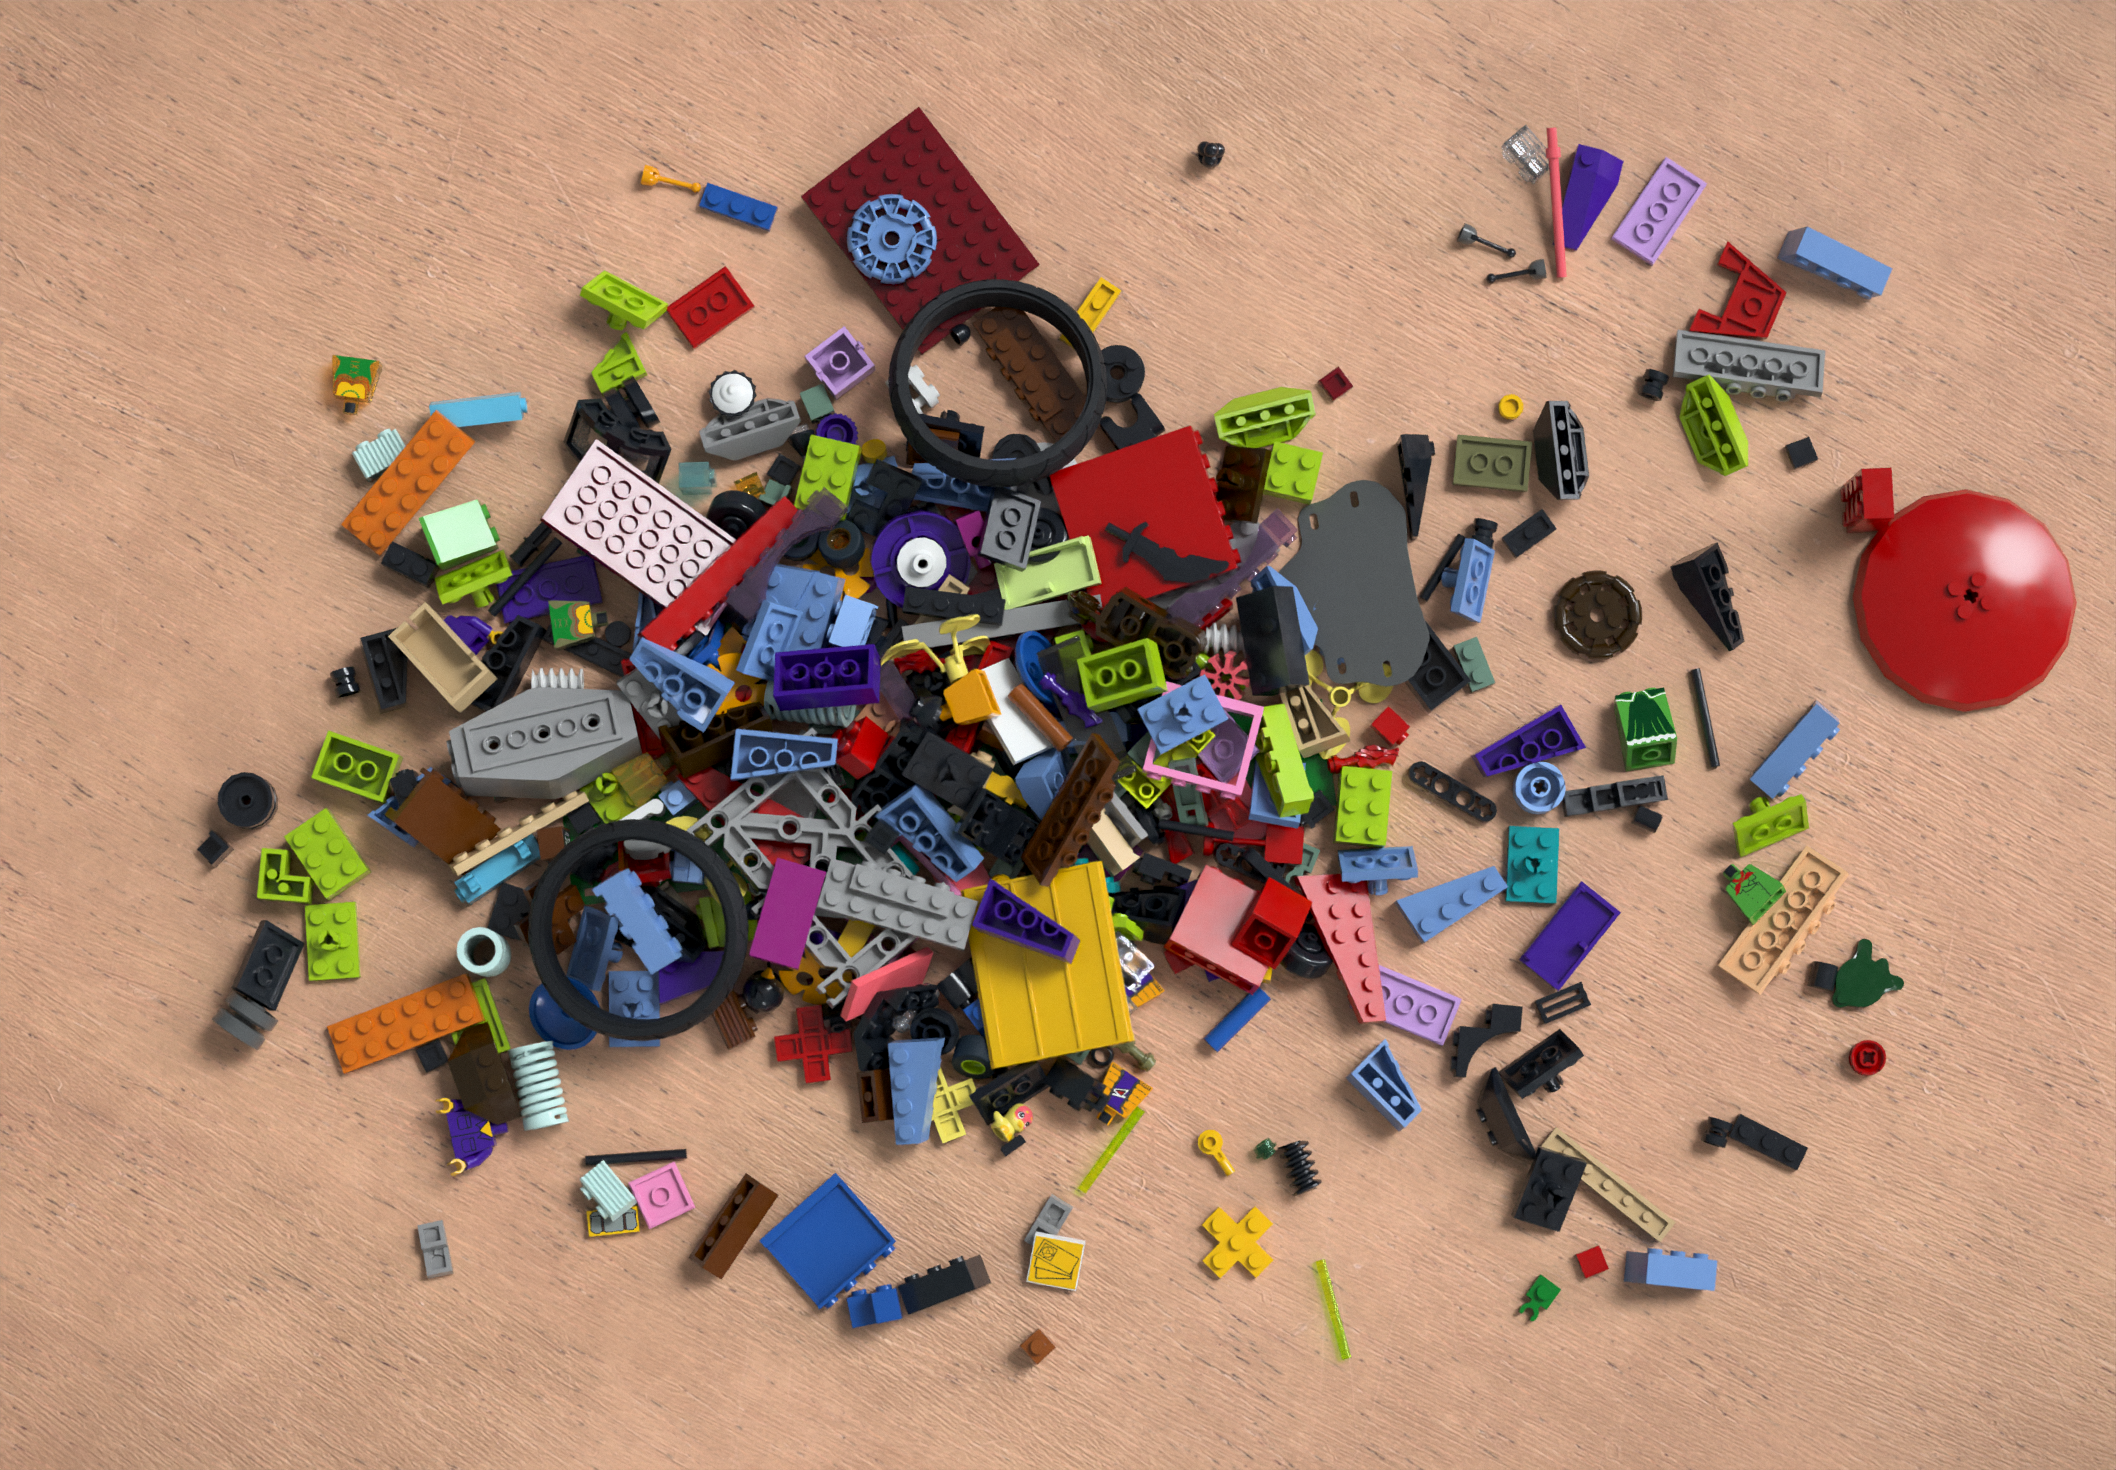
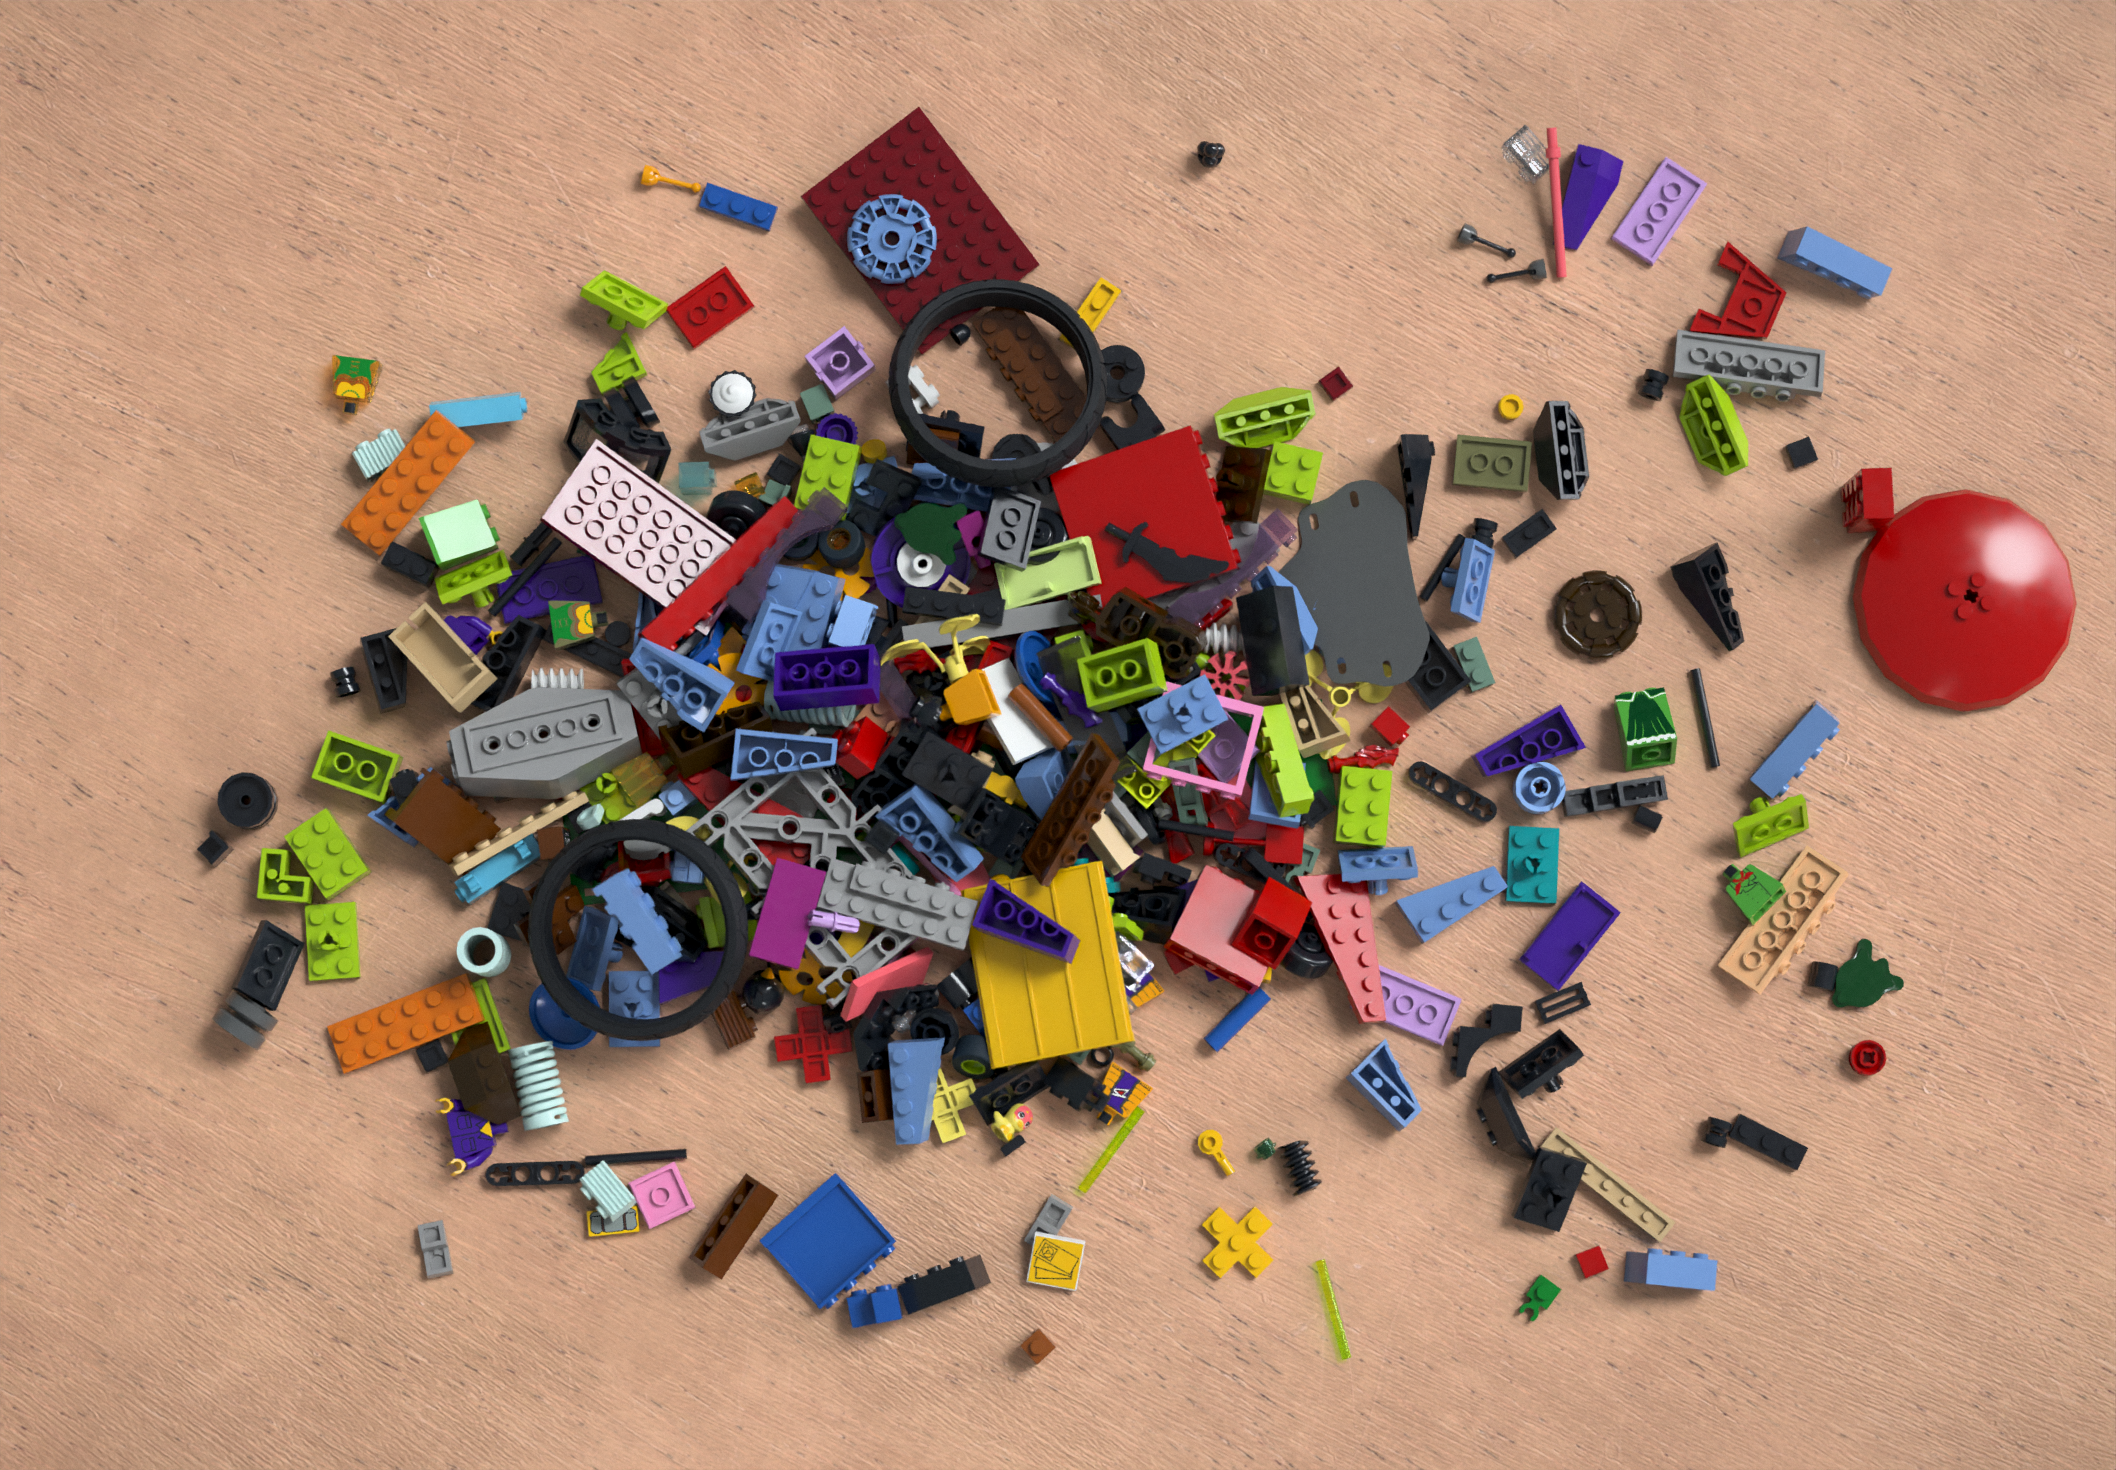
none -> black beam [486,1161,585,1186]
none -> light aqua tile [576,803,604,830]
none -> lavender axle [808,909,859,933]
none -> dark green tile [894,503,967,565]

